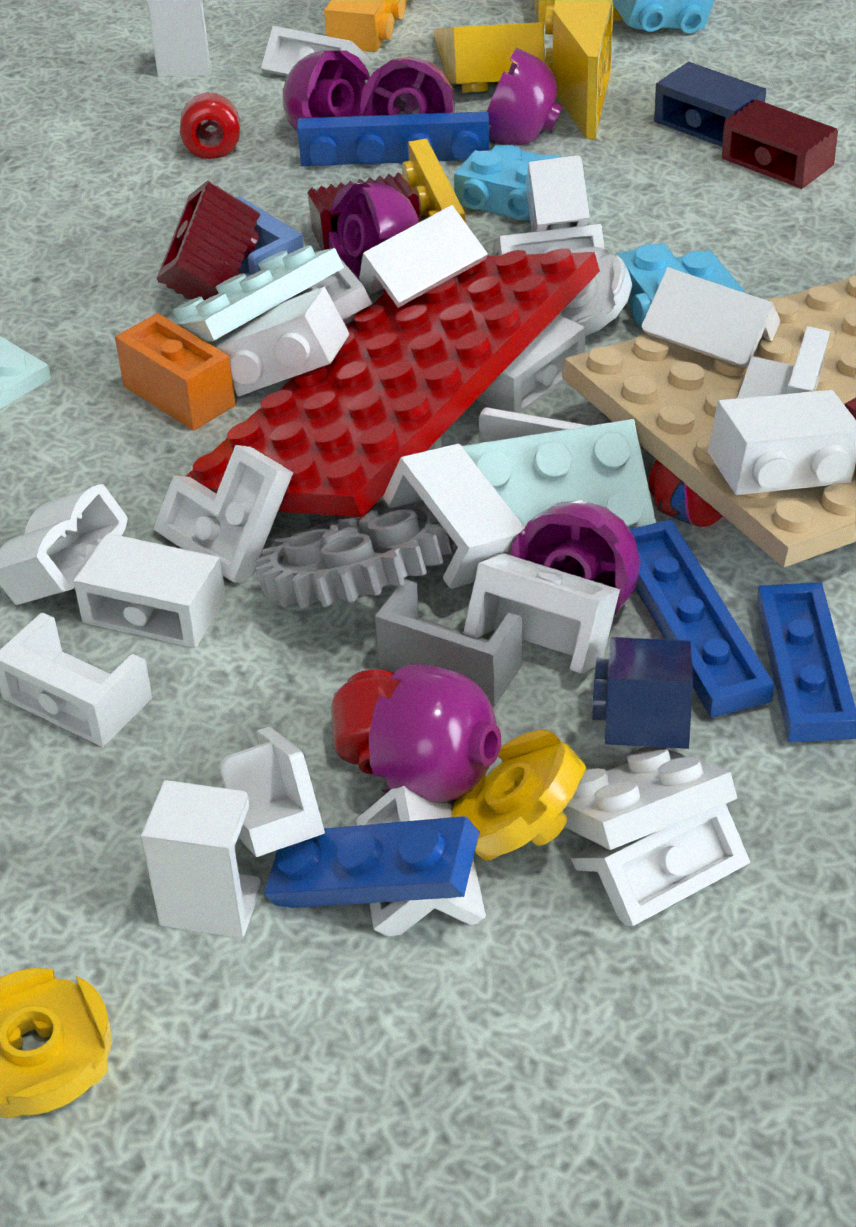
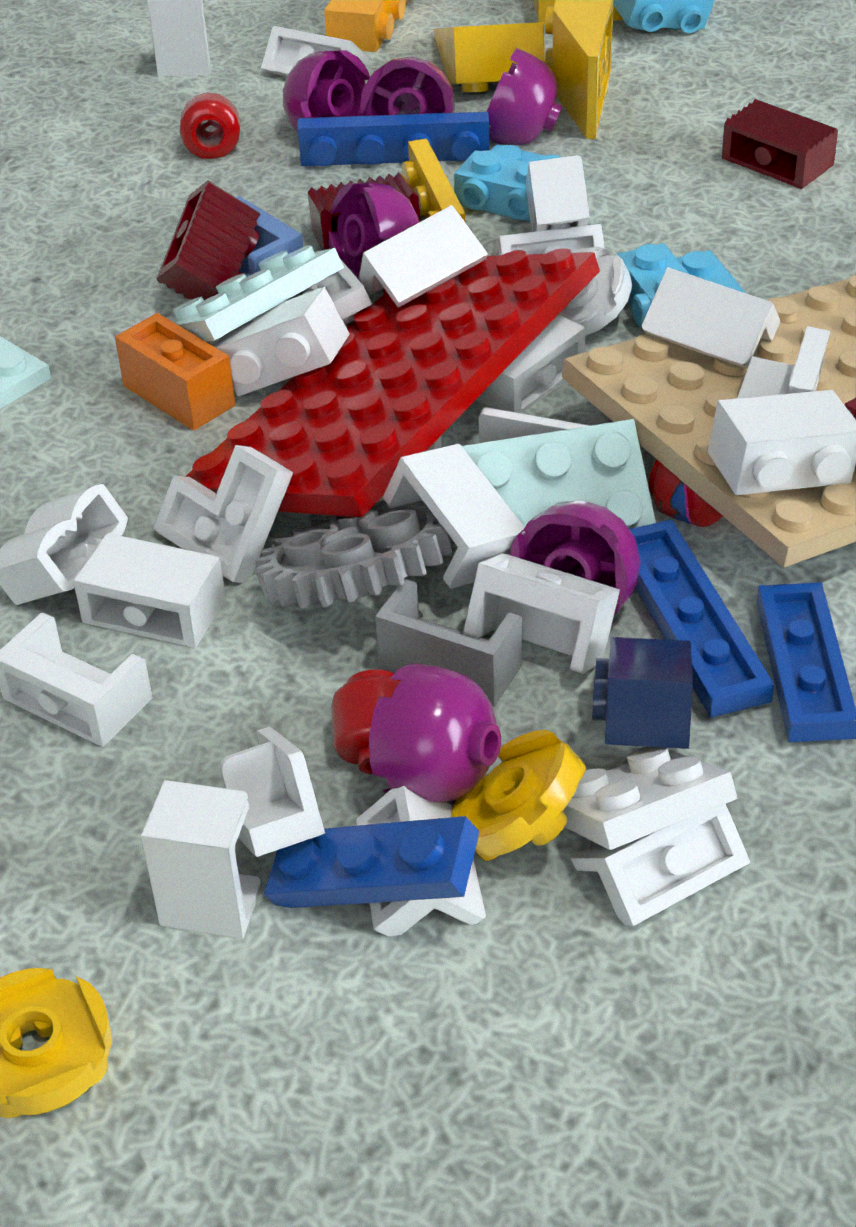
dark blue brick [654,62,766,147] -> none

